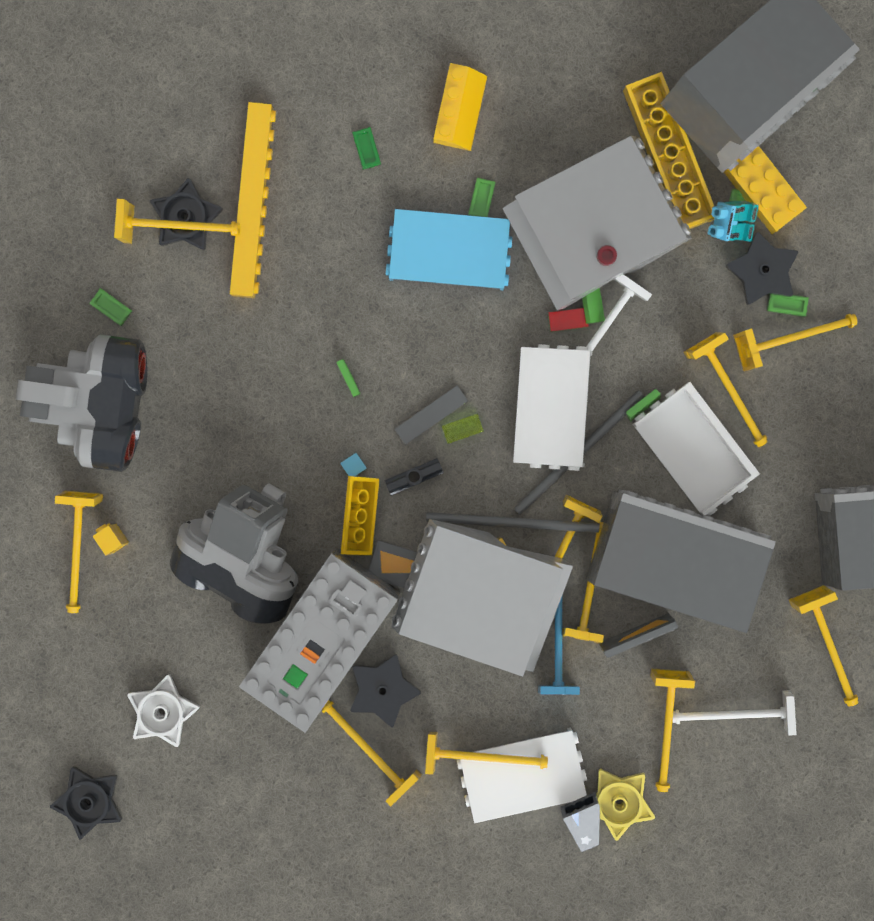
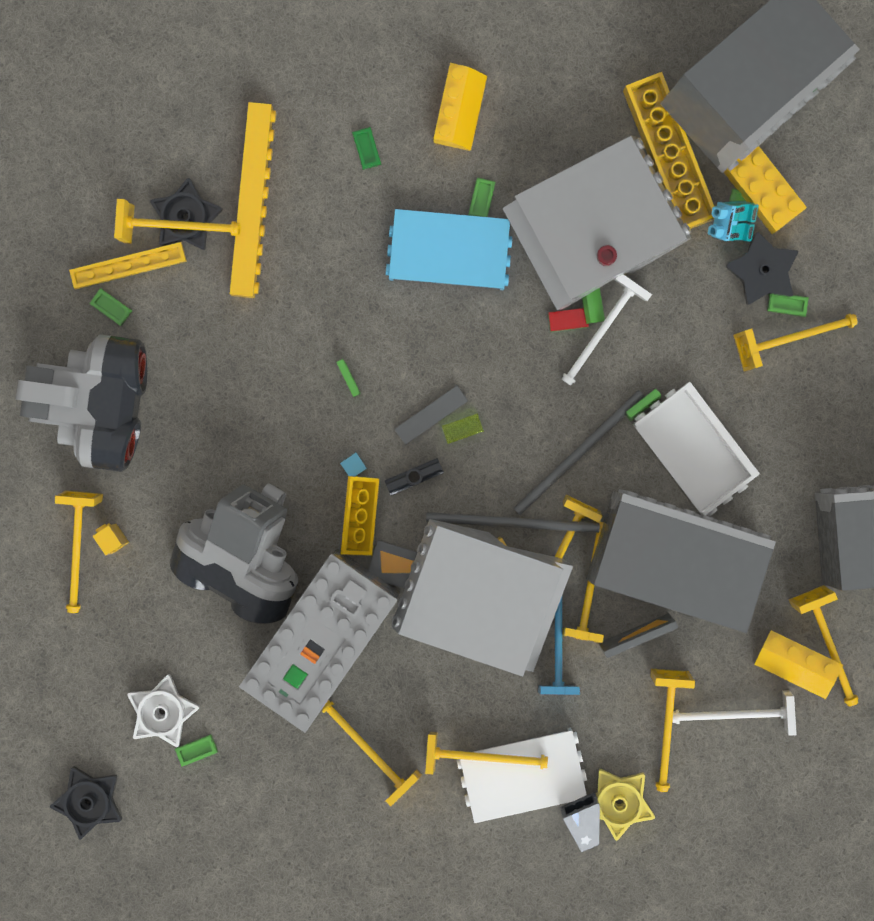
black plate [350,654,421,728] -> none
white panel [513,344,593,471] -> none
yellow tile [684,332,768,447] -> none
none -> yellow plate [69,242,187,289]
none -> bright green tile [175,734,218,767]
none -> yellow slope [754,630,843,699]

